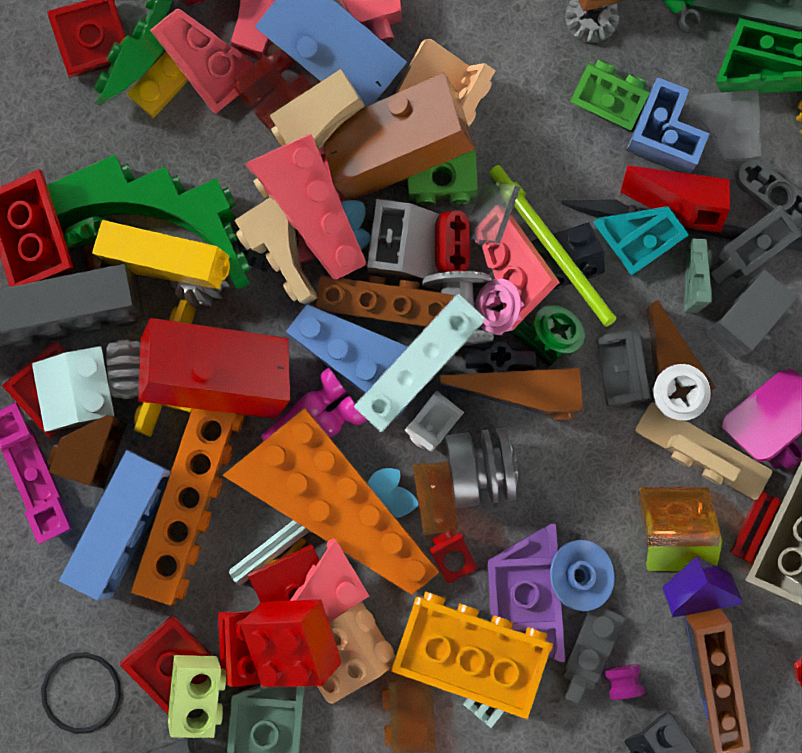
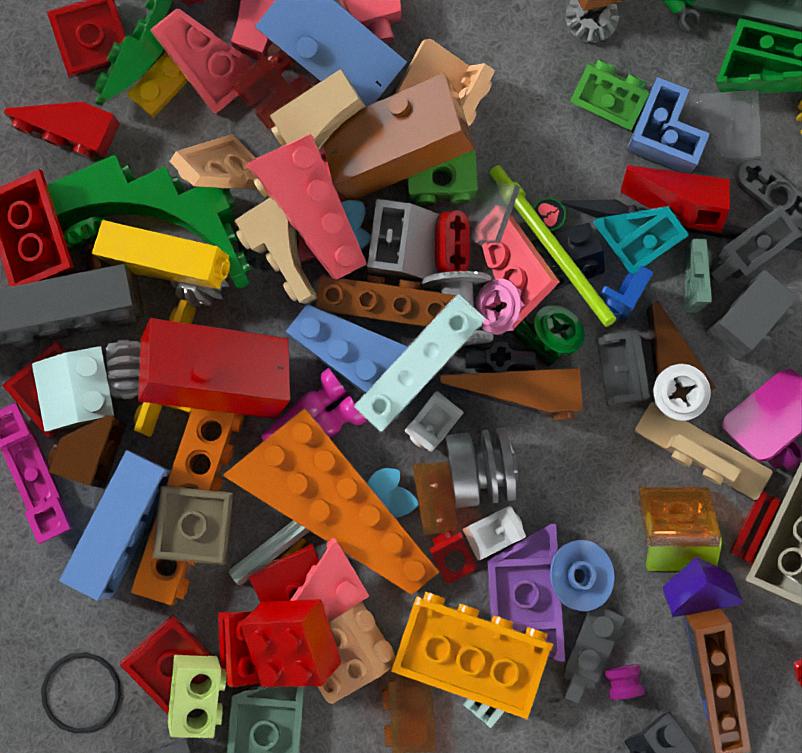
none -> red slope [3,101,120,160]
none -> dark tan plate [152,486,233,565]
none -> light nougat wing [169,134,258,190]
none -> white bracket [462,506,526,561]
none -> tile [533,198,566,233]
none -> blue bracket [600,266,653,322]

